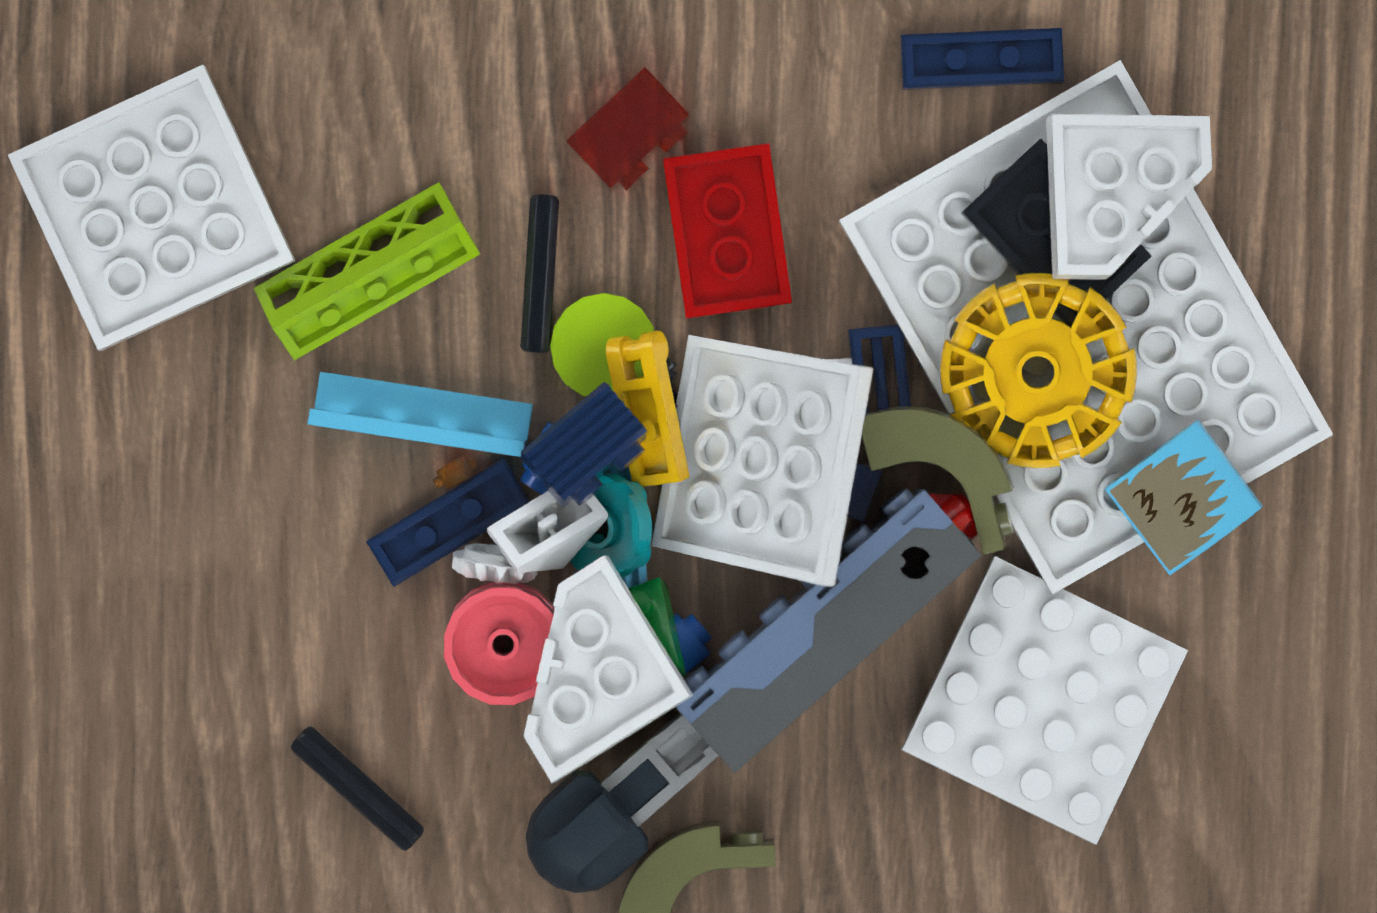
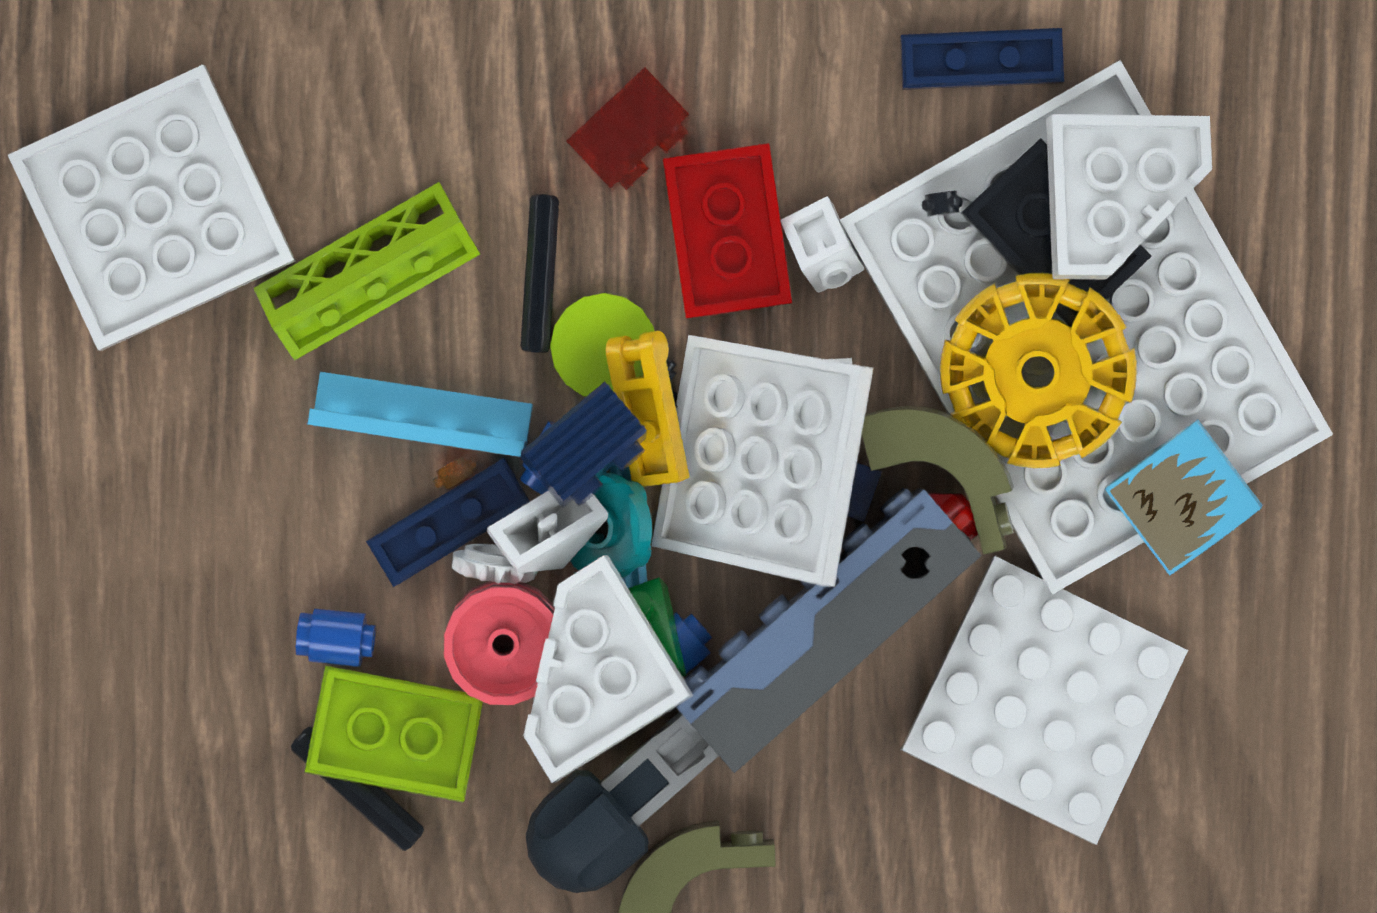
dark blue tile [848,324,911,436] -> none
none -> blue brick [296,609,376,667]
none -> lime tile [304,666,483,803]
none -> white bracket [781,196,864,292]
none -> black piece [922,191,963,217]

